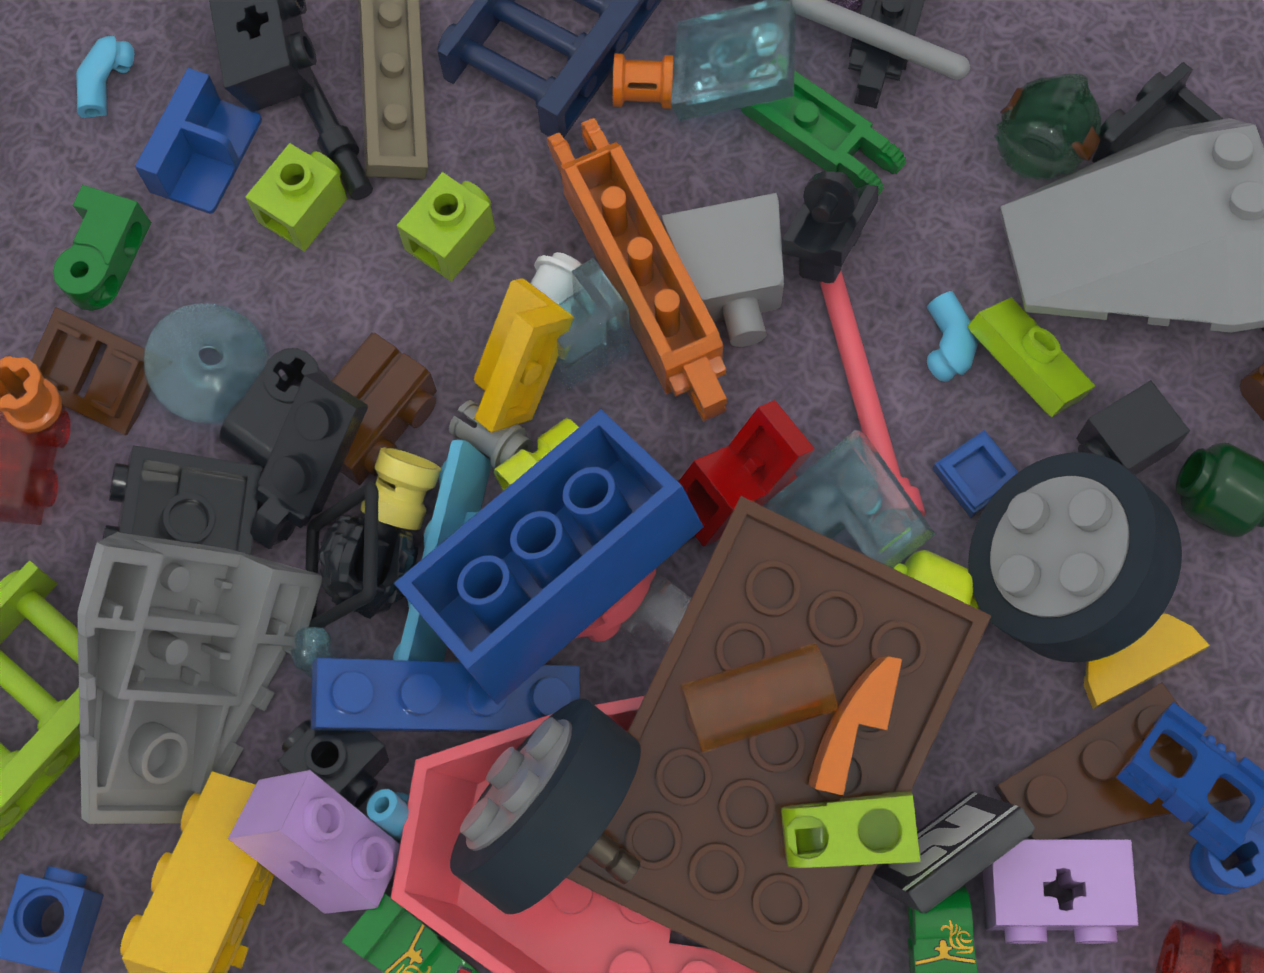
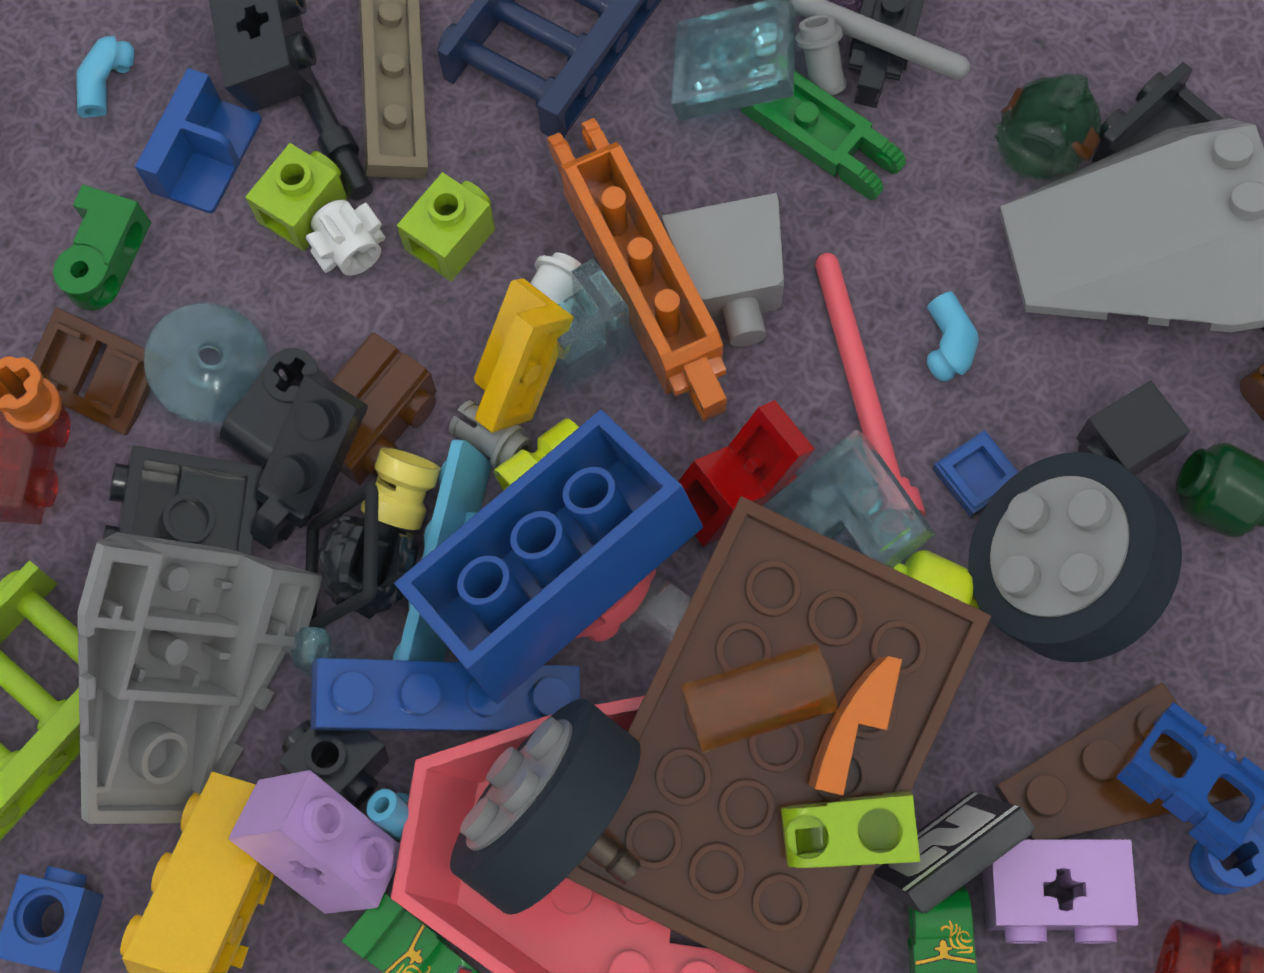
orange bush [613,53,674,109] -> none
black hips [782,171,878,283] -> none
lime plate [967,297,1095,417] -> none
yellow tile [1084,613,1210,709] -> none
none -> white gear [306,200,386,276]
none -> light grey pin [795,15,847,95]

